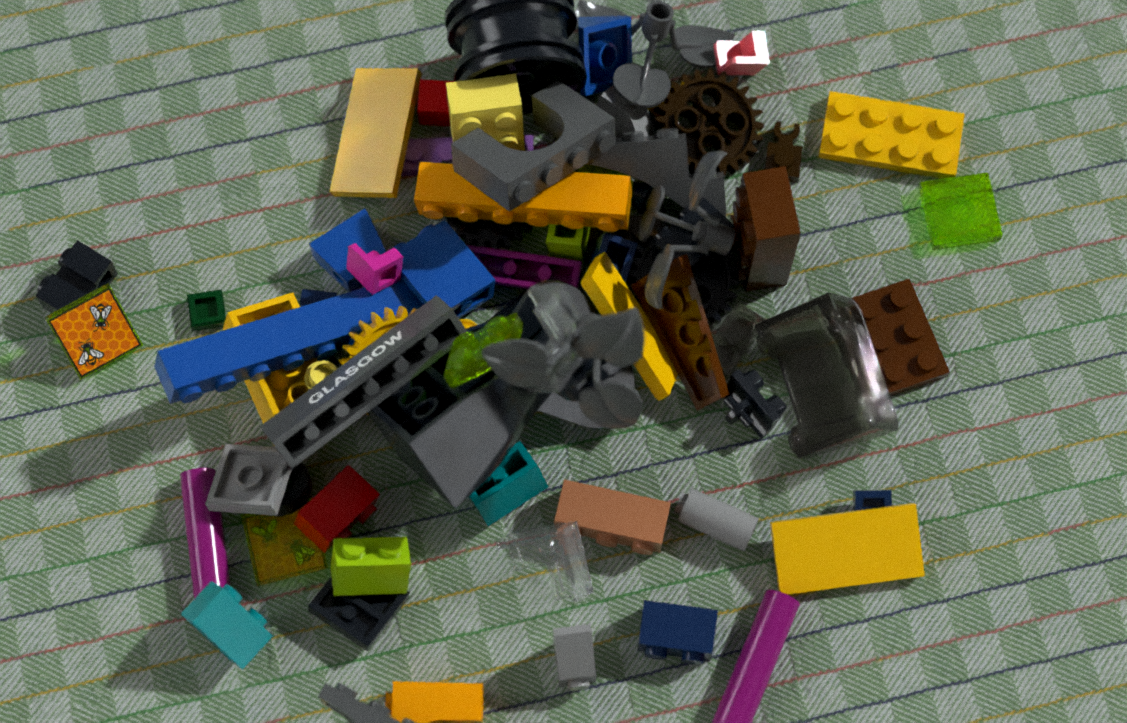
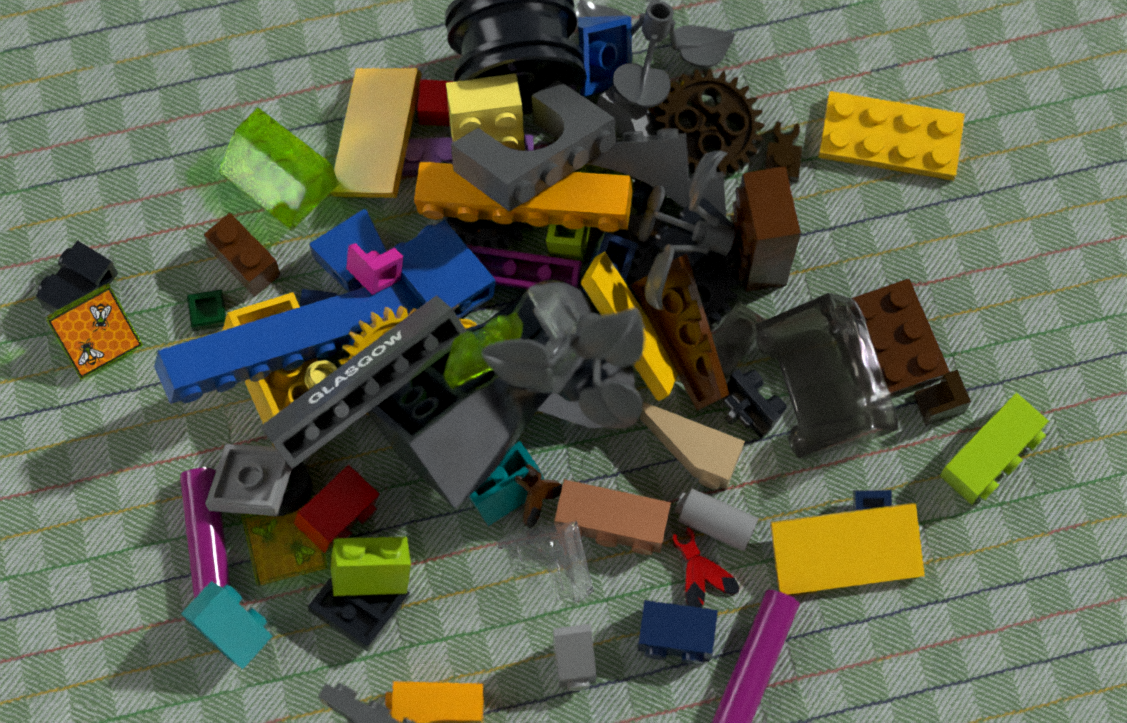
coral panel [713,31,770,76] -> none
clear neon green plate [919,172,1003,250] -> none
none -> reddish brown brick [203,212,281,297]
none -> clear neon green slope [218,107,339,232]
none -> reddish brown piece [515,464,562,529]
none -> tan slope [640,402,745,490]
none -> red piece [672,527,740,608]
none -> dark brown panel [913,370,971,426]
none -> lime brick [940,392,1049,505]

